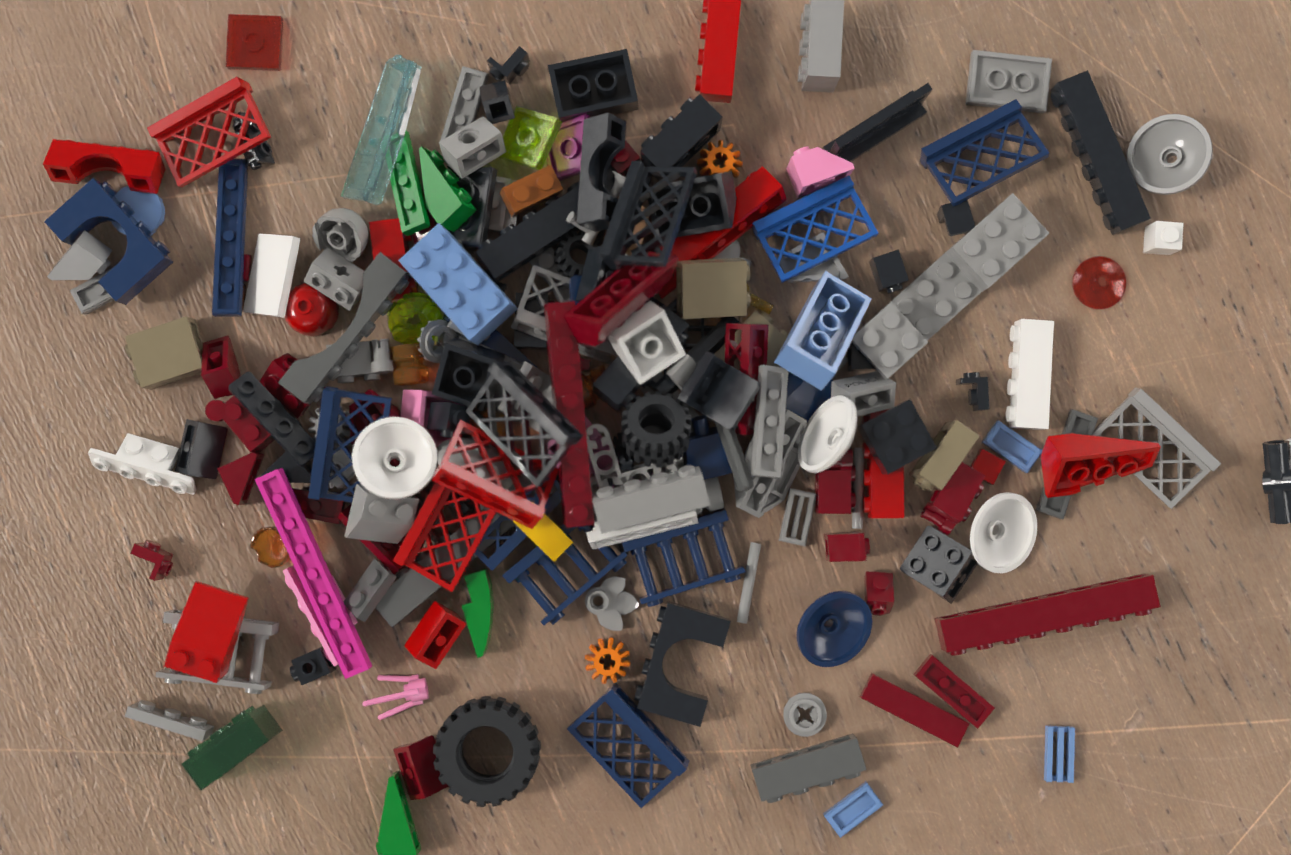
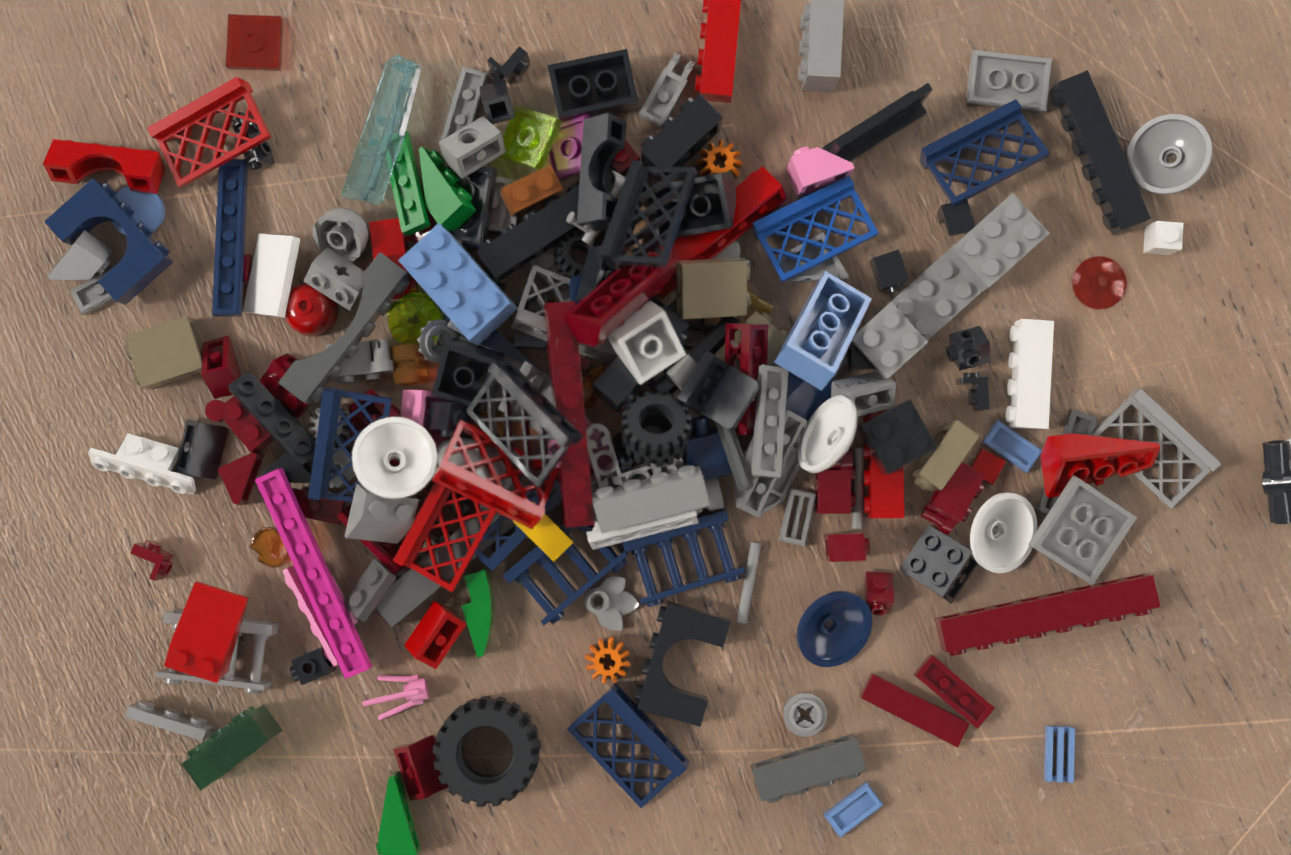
none -> light grey hinge [639,52,696,129]
none -> black brick [946,326,990,371]
none -> light grey plate [1028,476,1137,586]

